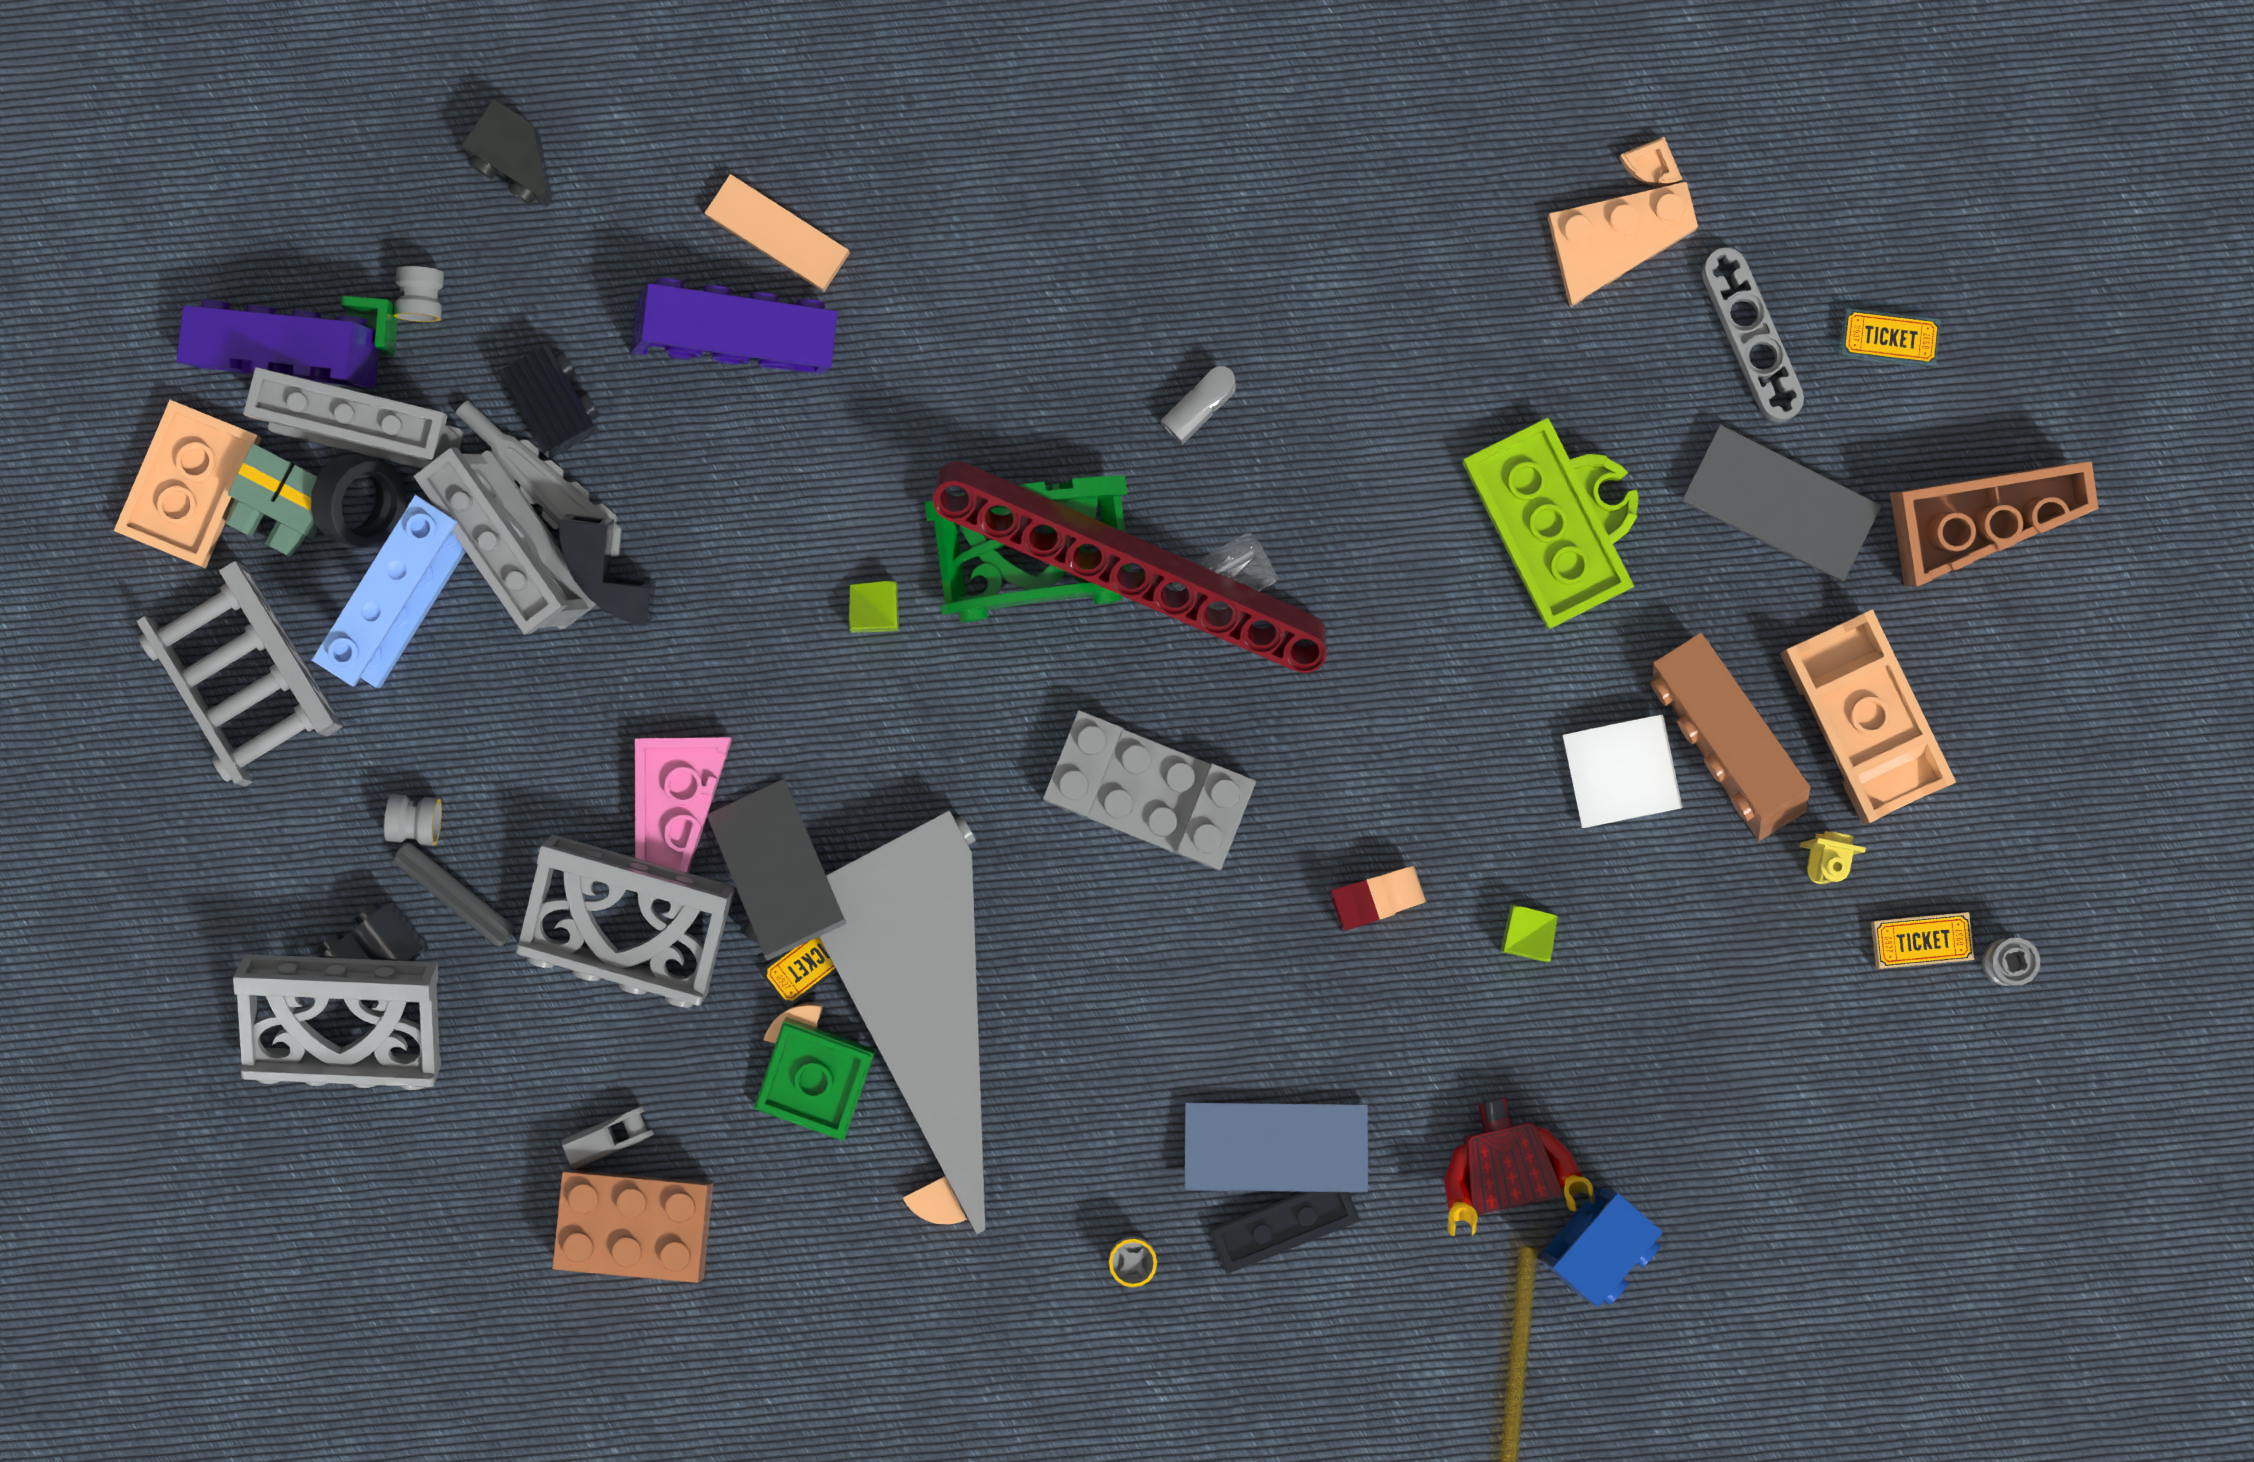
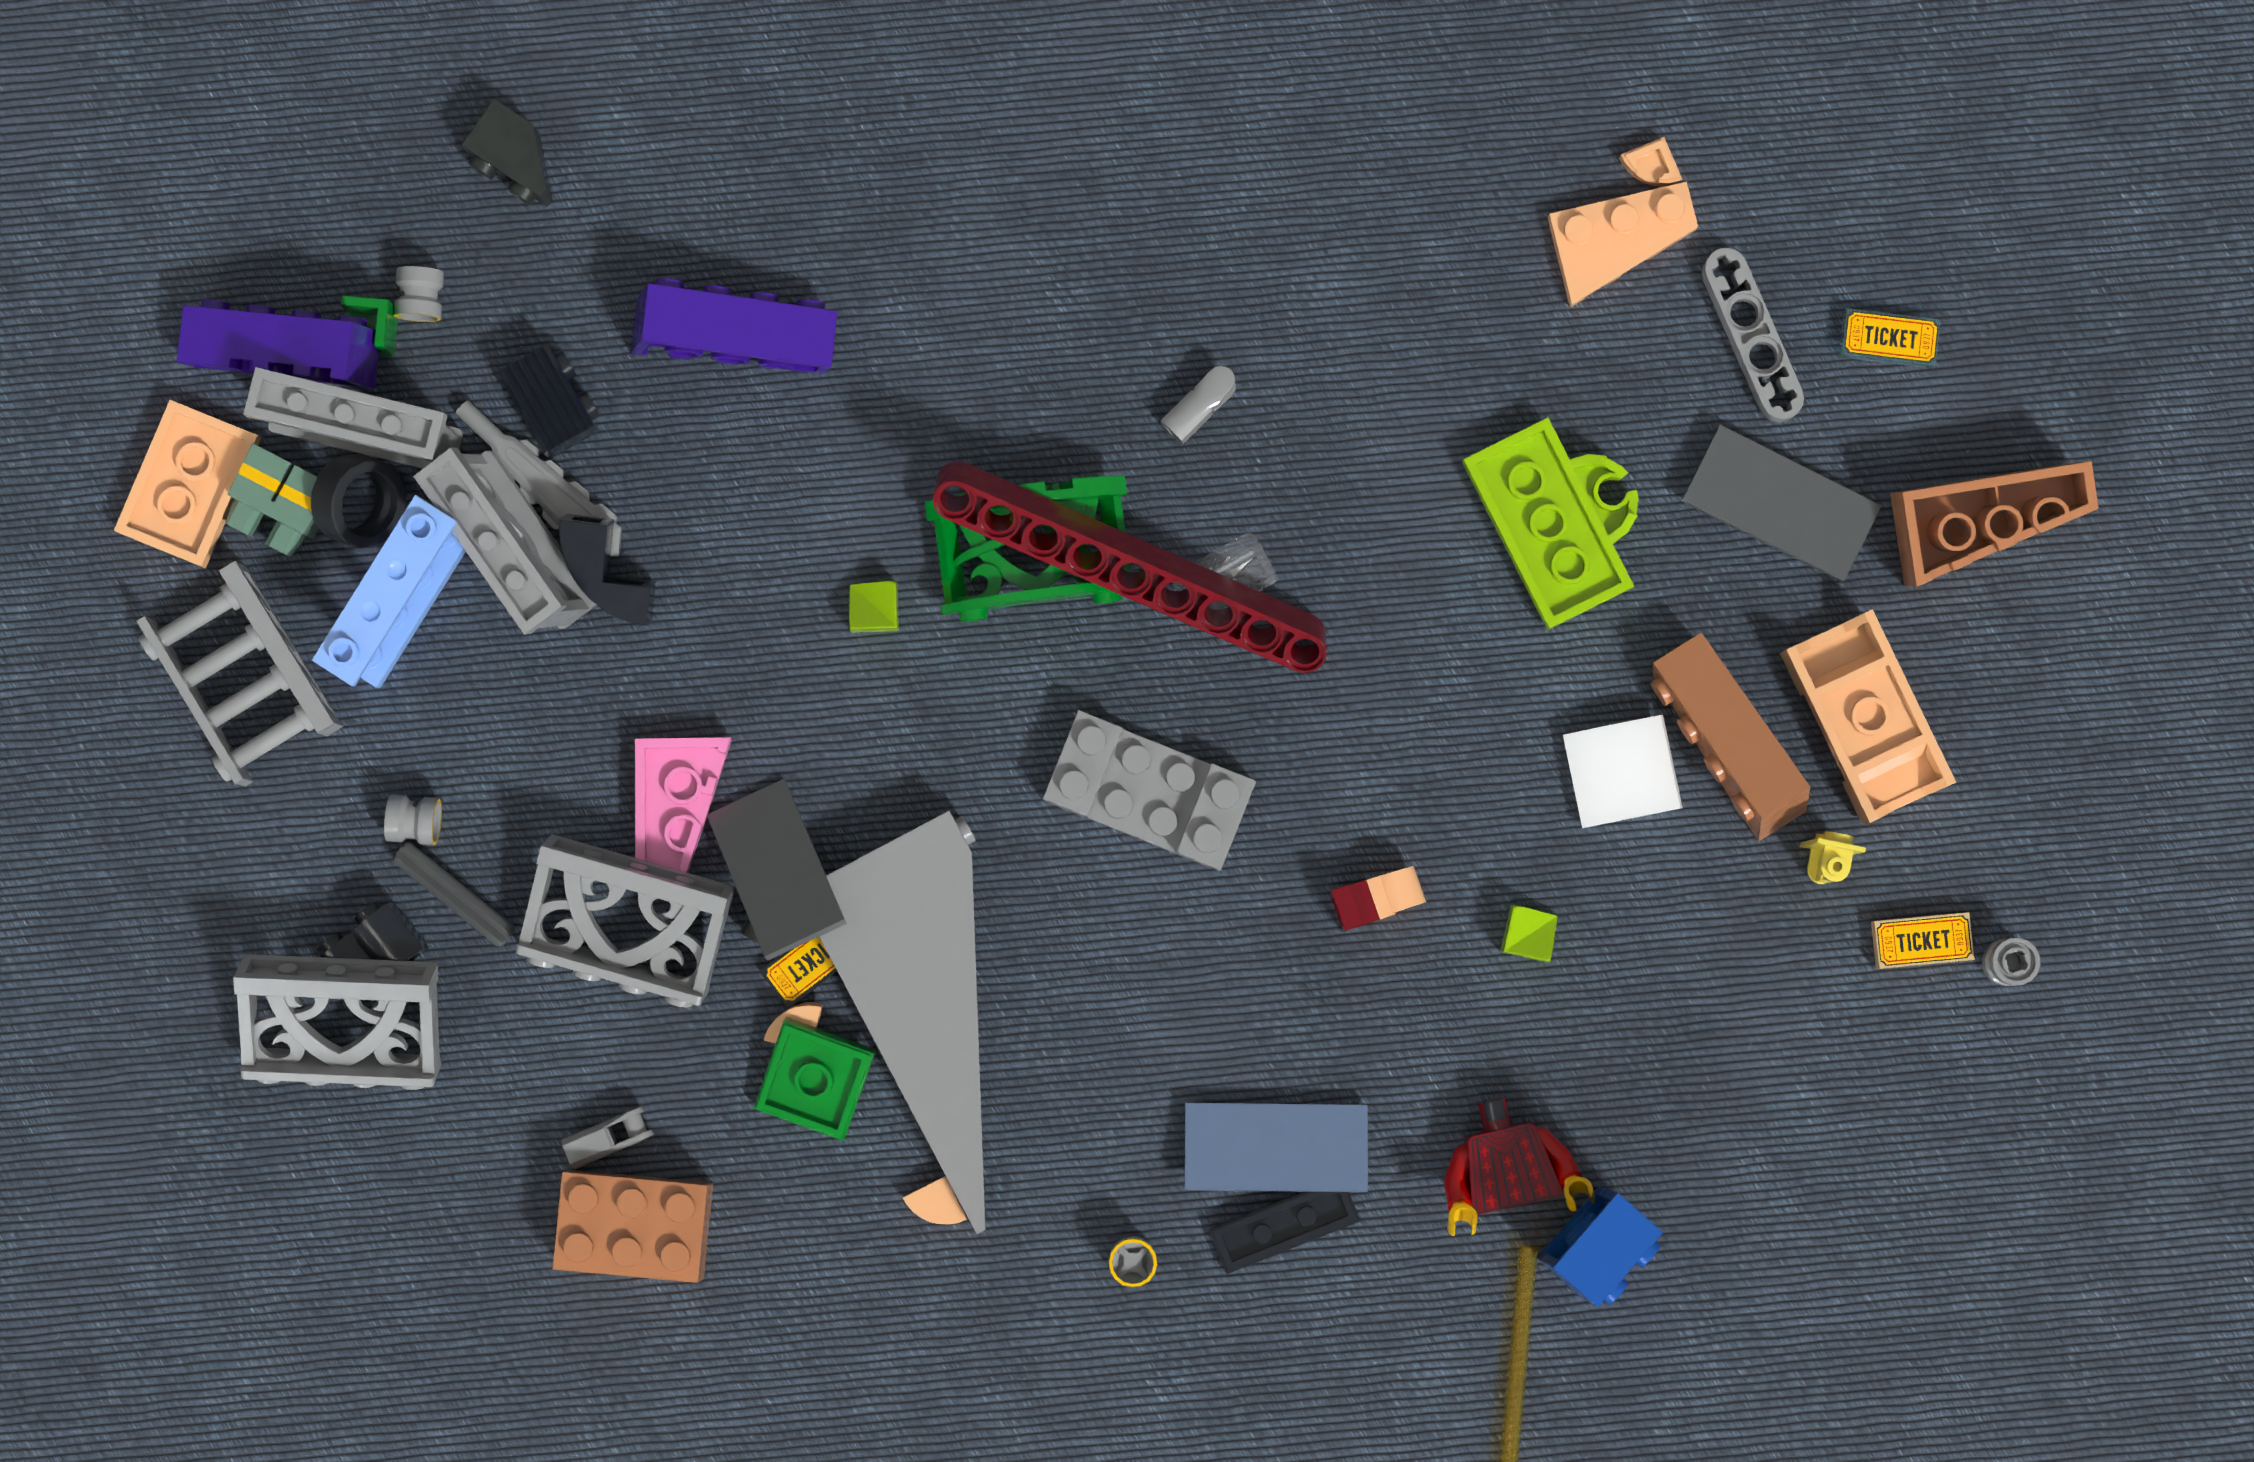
light nougat tile [705,174,850,292] -> none

